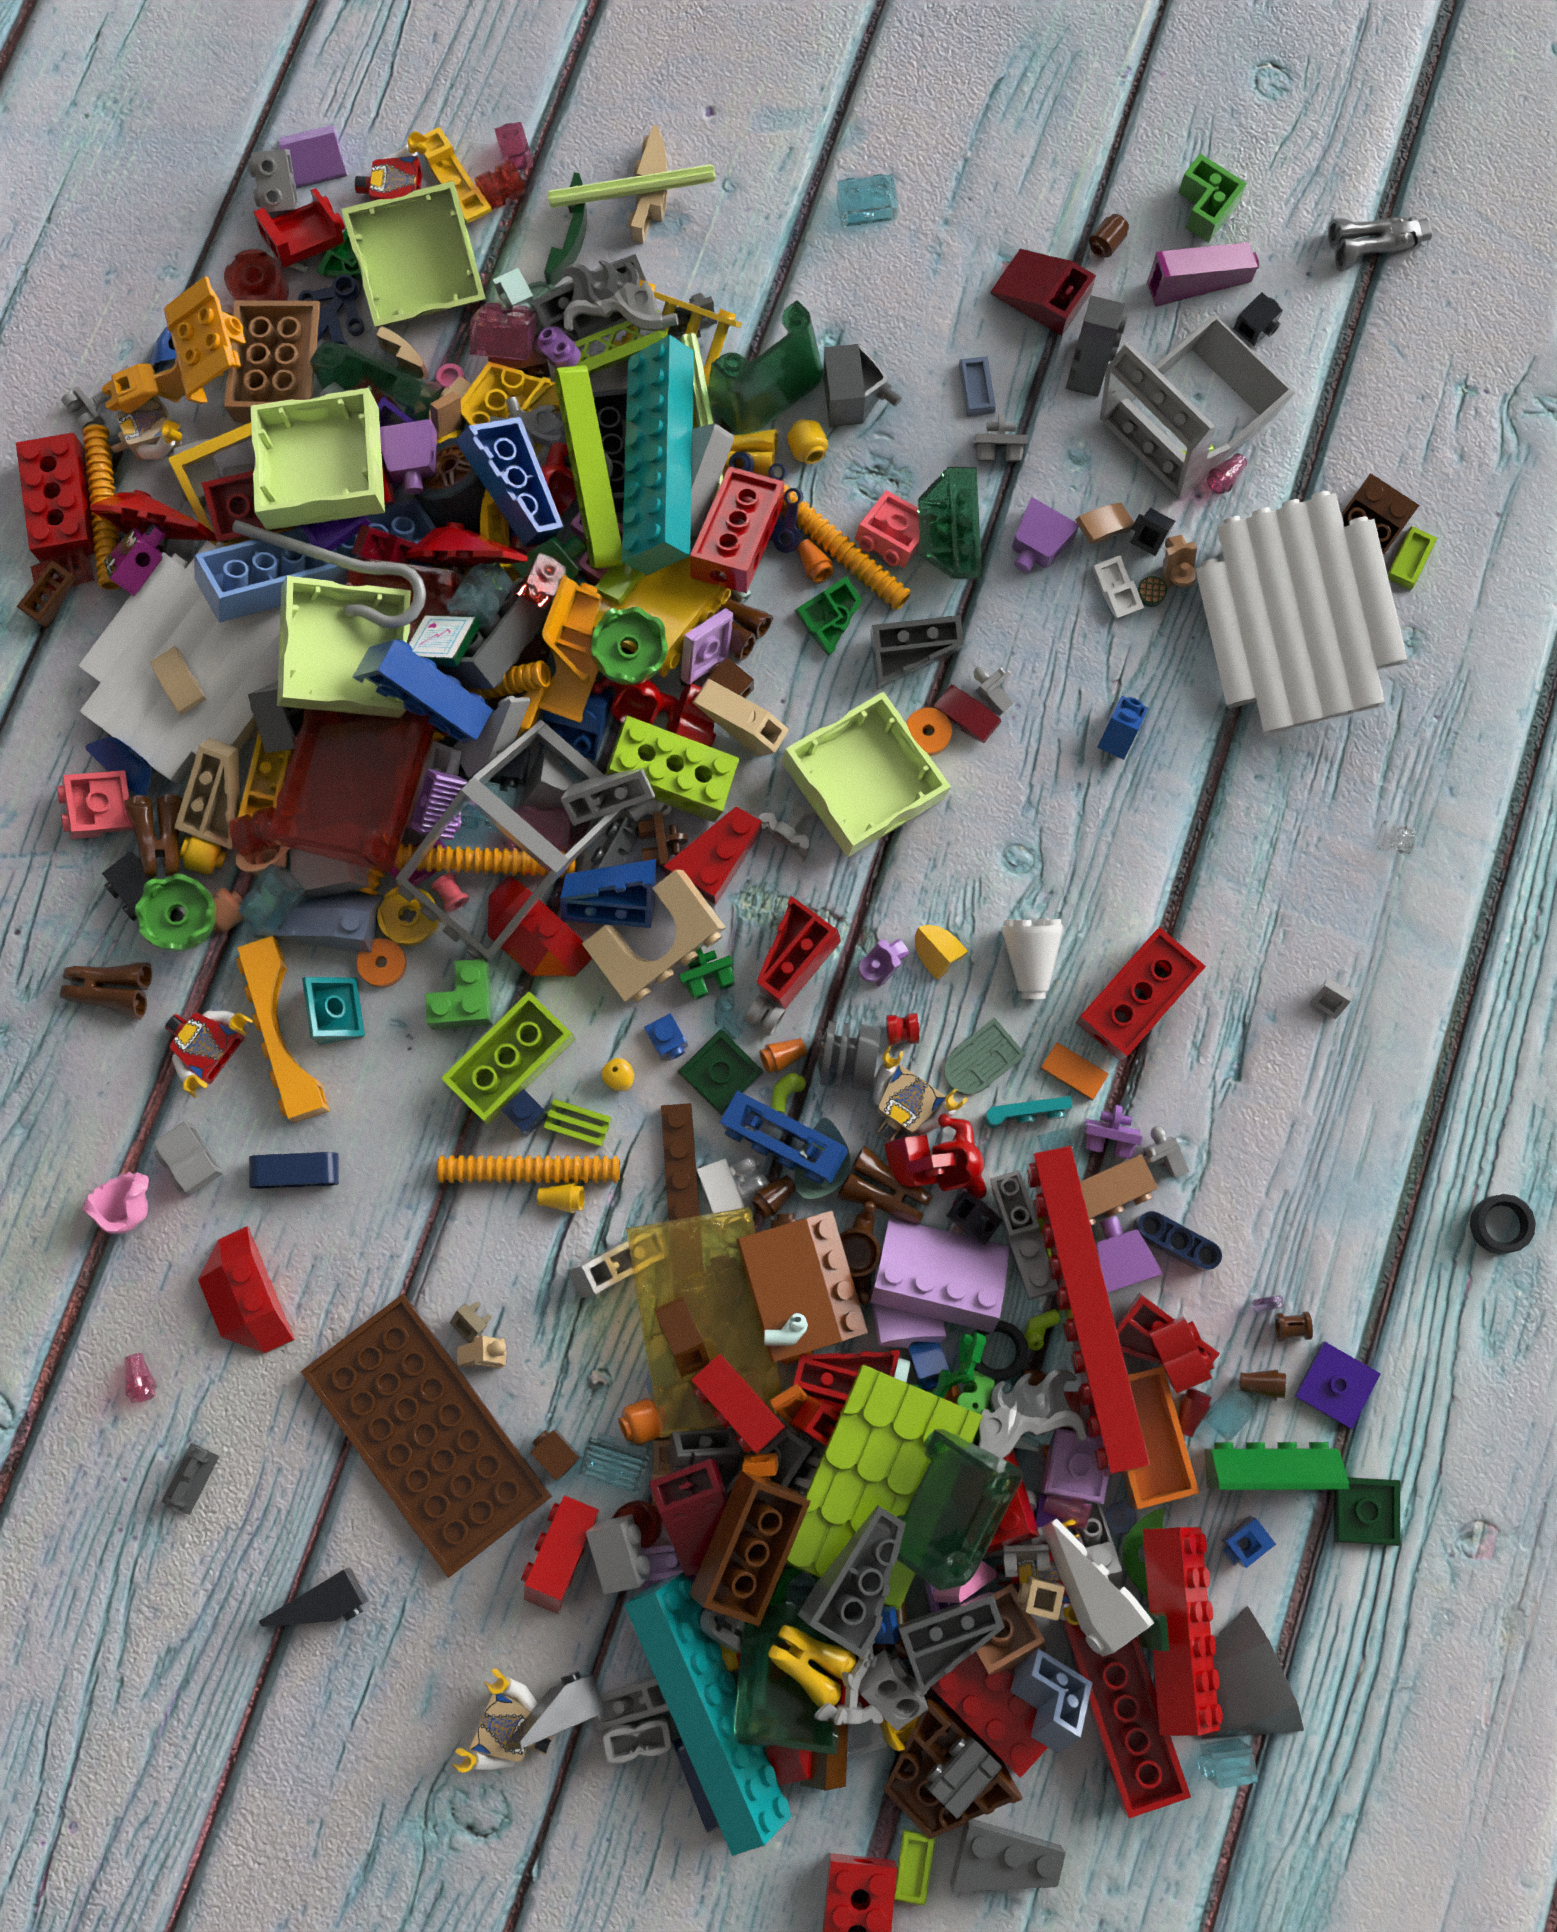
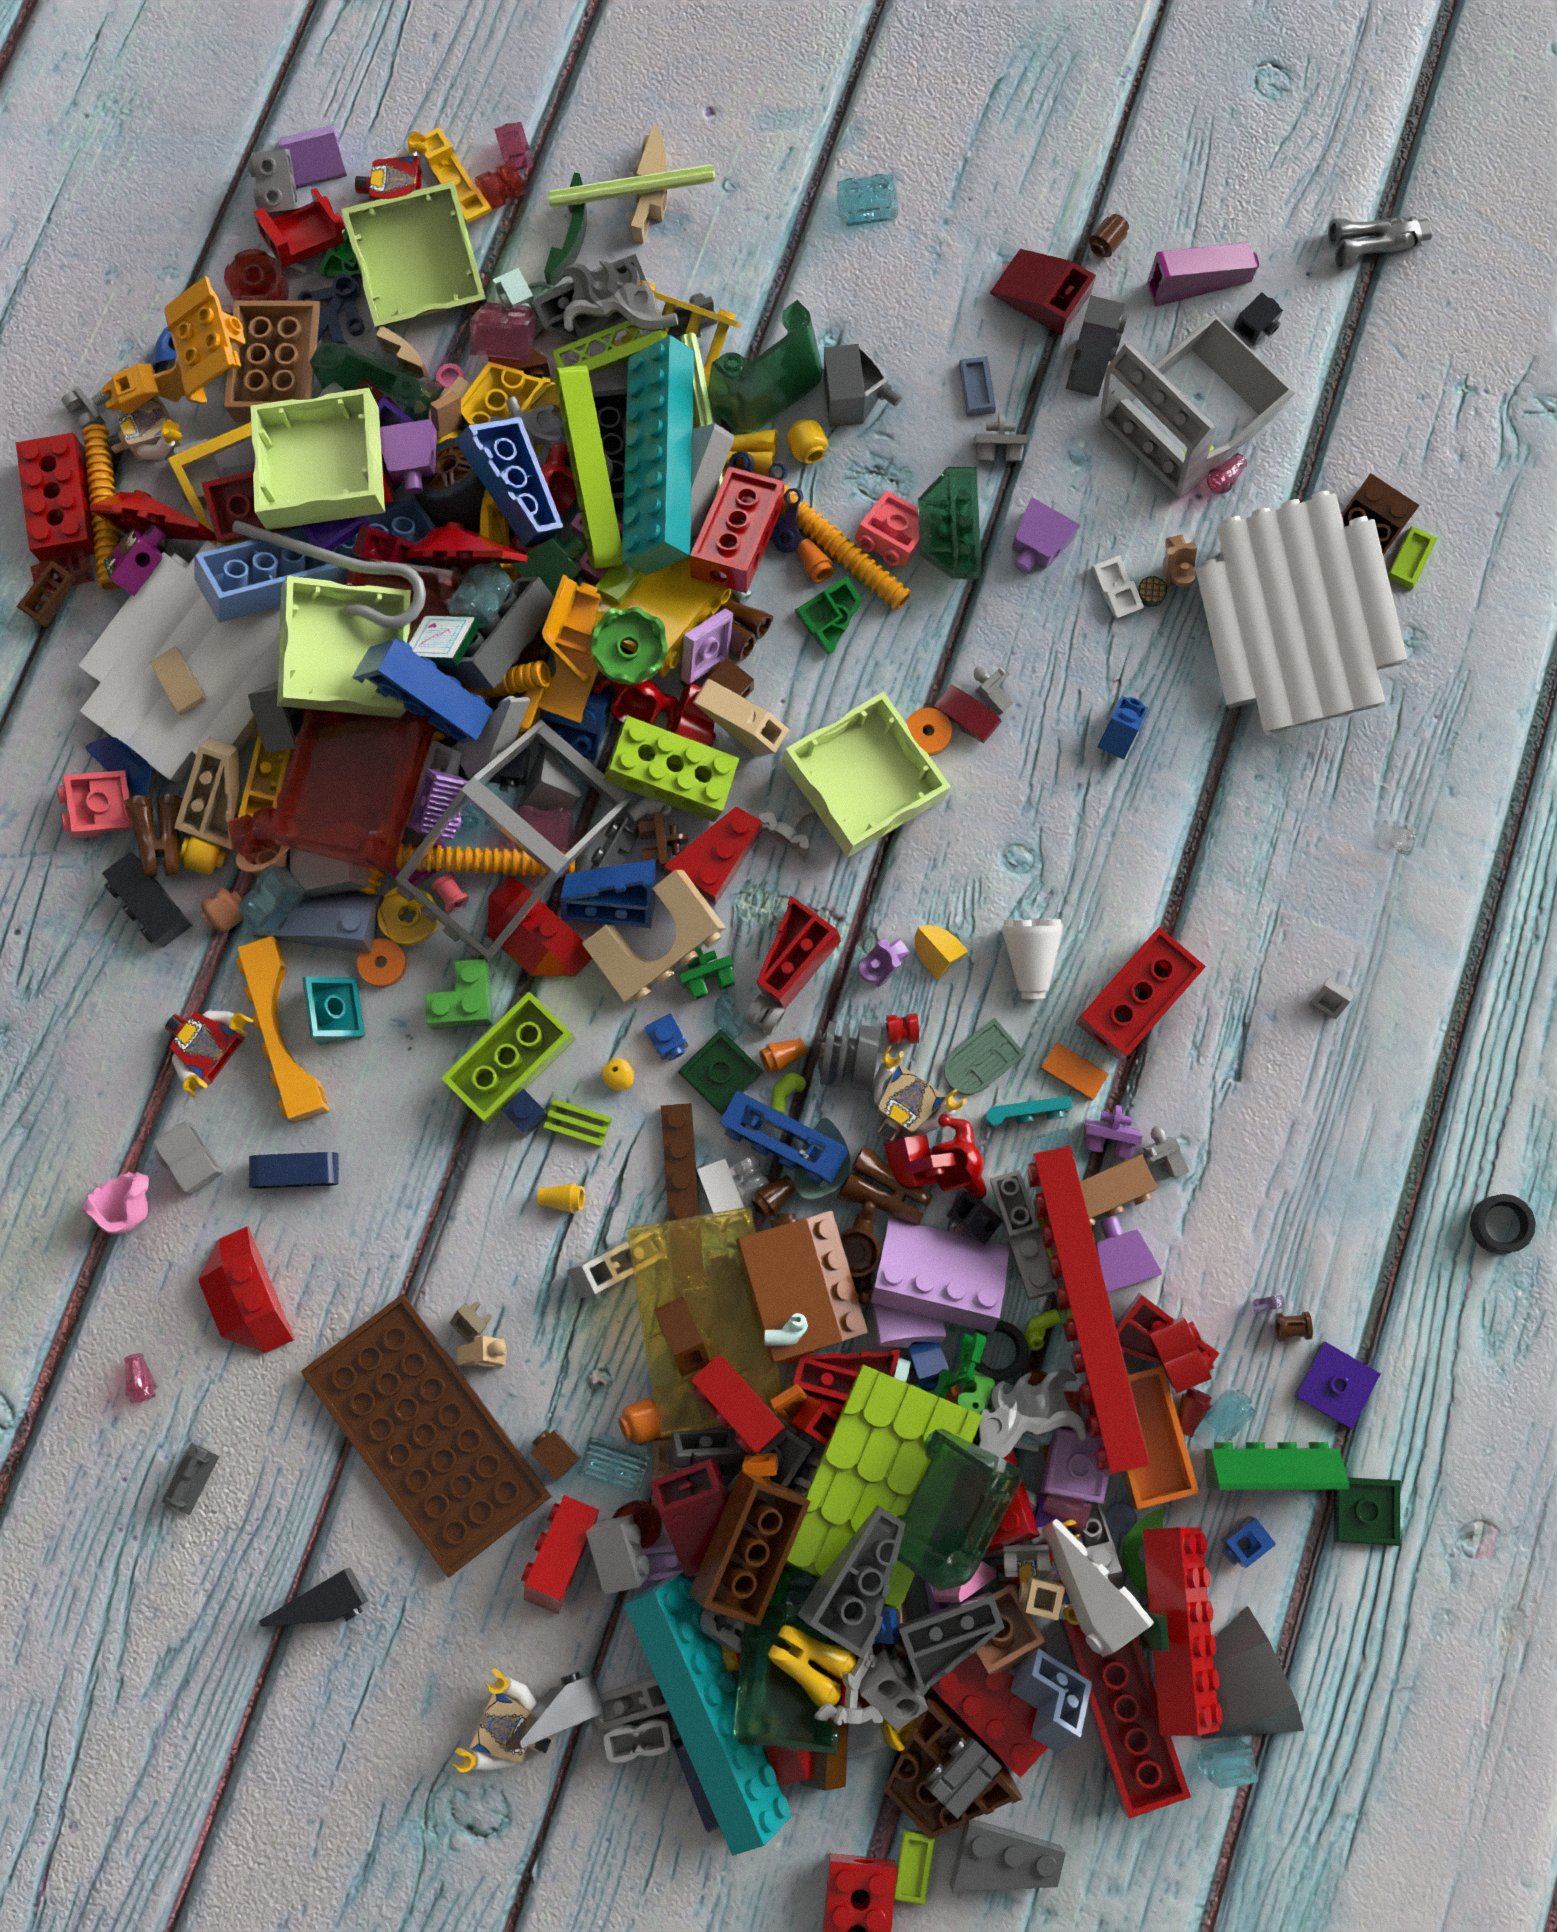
reddish brown piece [59,962,152,1020] -> none
bright green plate [135,873,216,952] -> none
light orange piece [436,1155,620,1183] -> none
clear red brick [517,553,567,609] -> none
medium lavender plate [536,327,581,368] -> none
light grey slope [560,768,655,826] -> none
dark grey wedge [870,615,964,689] -> none
medium nougat slope [1075,502,1134,544] -> none
black brick [1130,508,1176,556] -> none
dark blue beam [1133,1211,1222,1271] -> none
bright green brick [1178,153,1247,243] -> none
reddish brown cone [1240,1369,1286,1401] -> none

